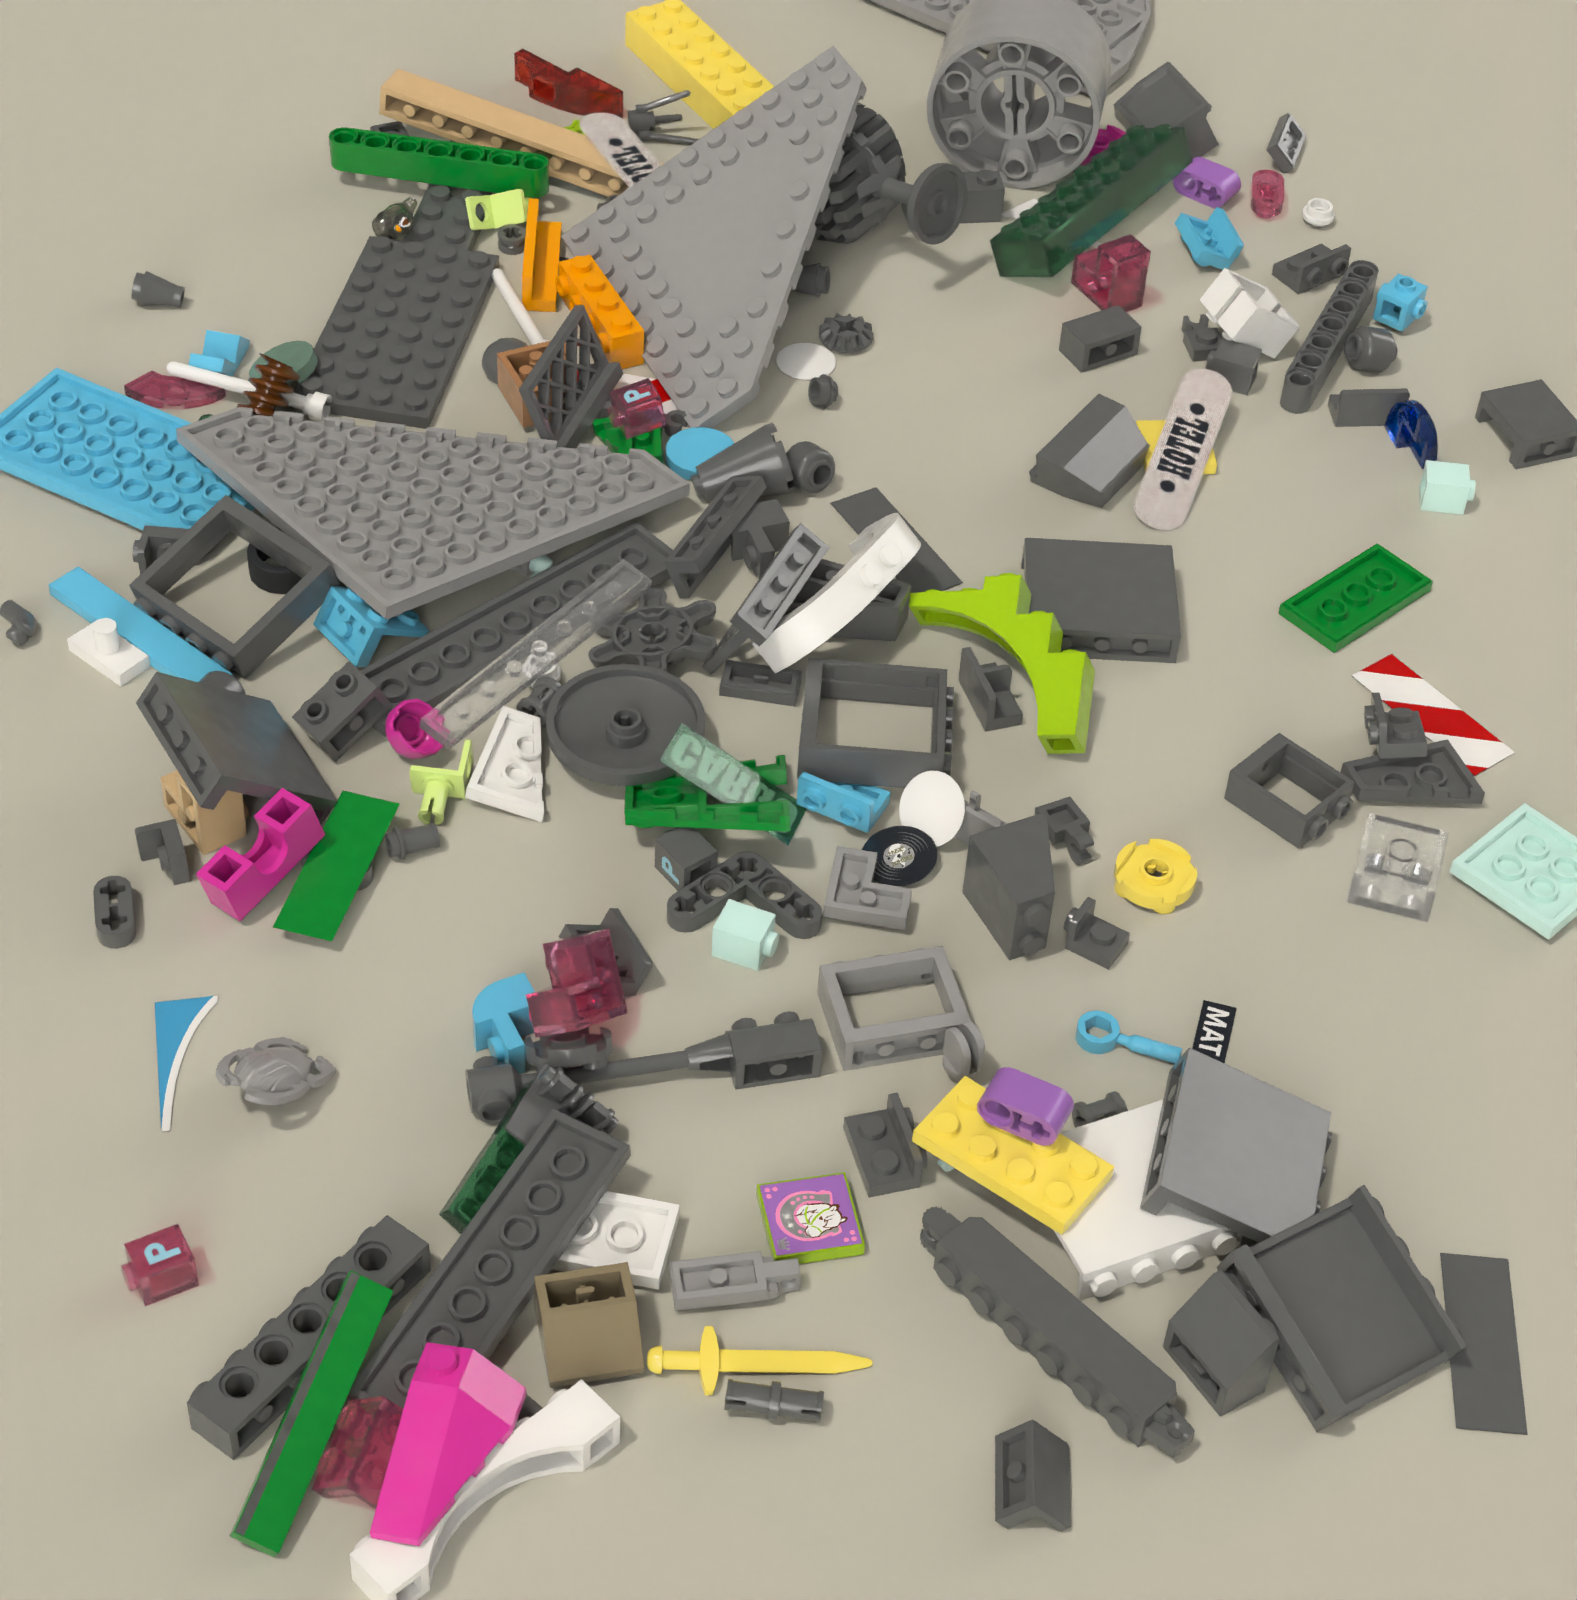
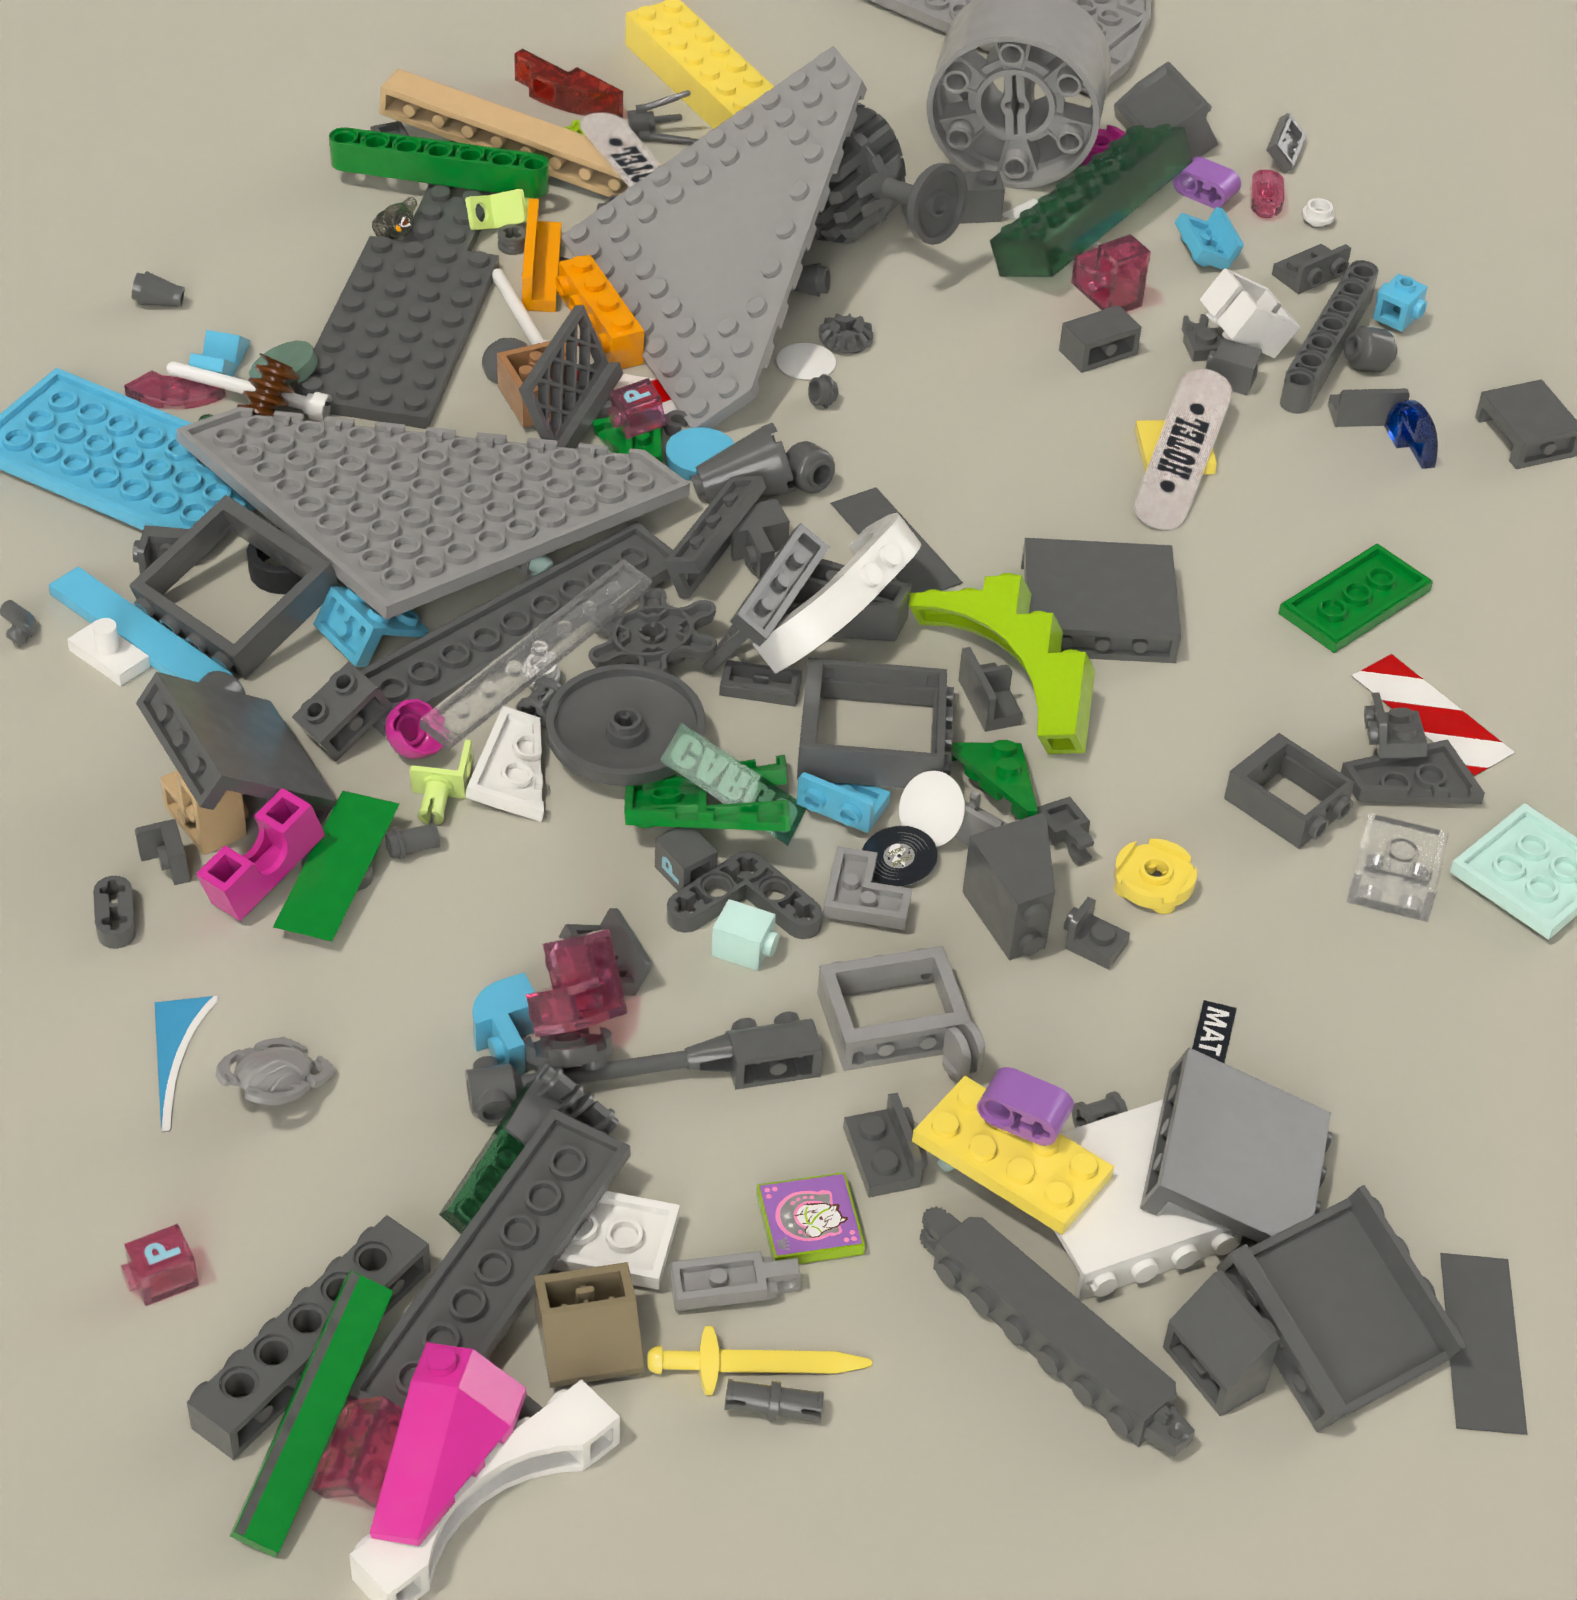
dark grey panel [995,1419,1071,1531] -> none
dark grey helmet [1029,394,1150,508] -> none
medium azure piece [1075,1010,1182,1064] -> none
light aqua brick [1419,460,1476,515] -> none
none -> green wing [951,740,1038,820]

